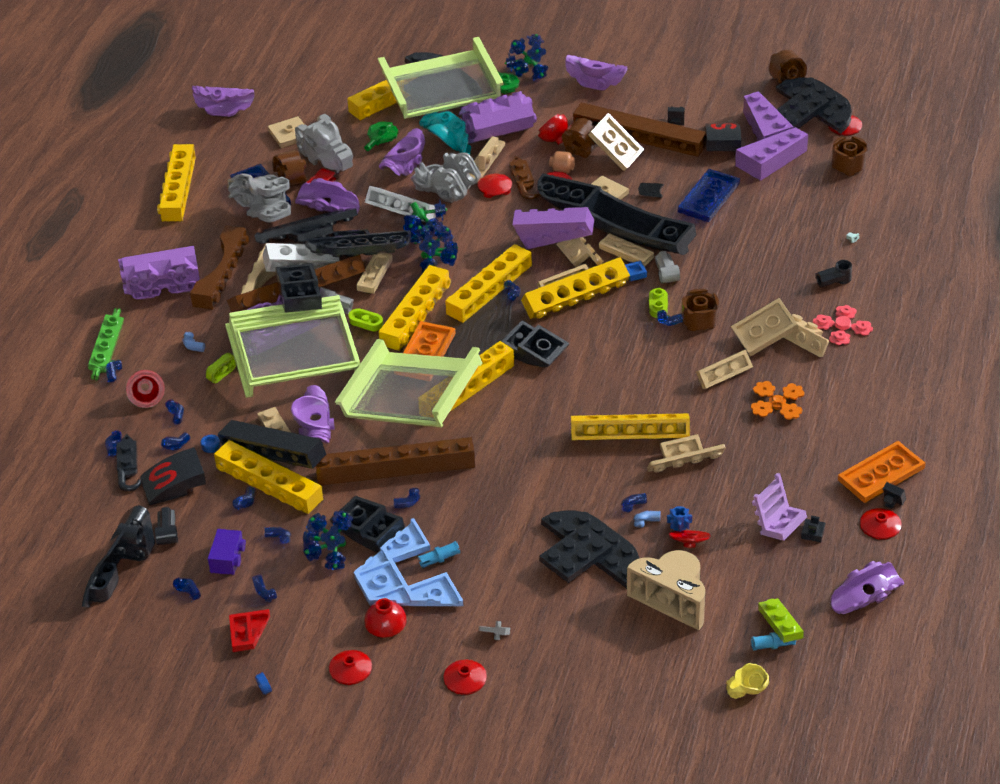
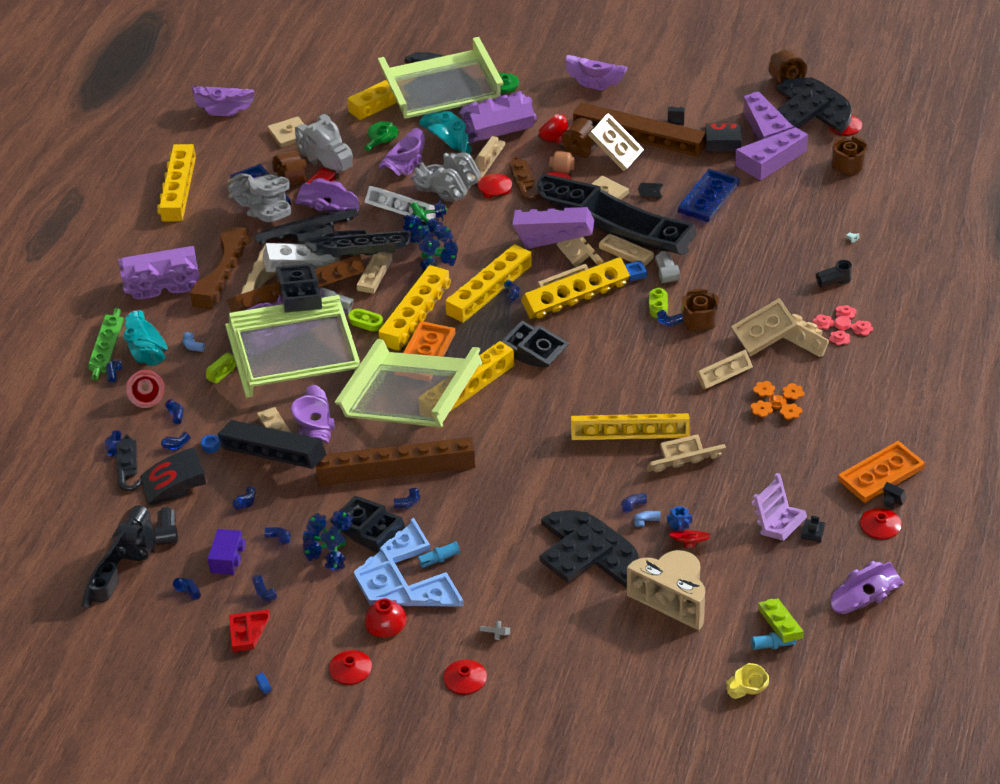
yellow brick [214,440,323,514] -> none
clear blue plant [505,34,548,80] -> none
none -> teal piece [123,310,168,366]

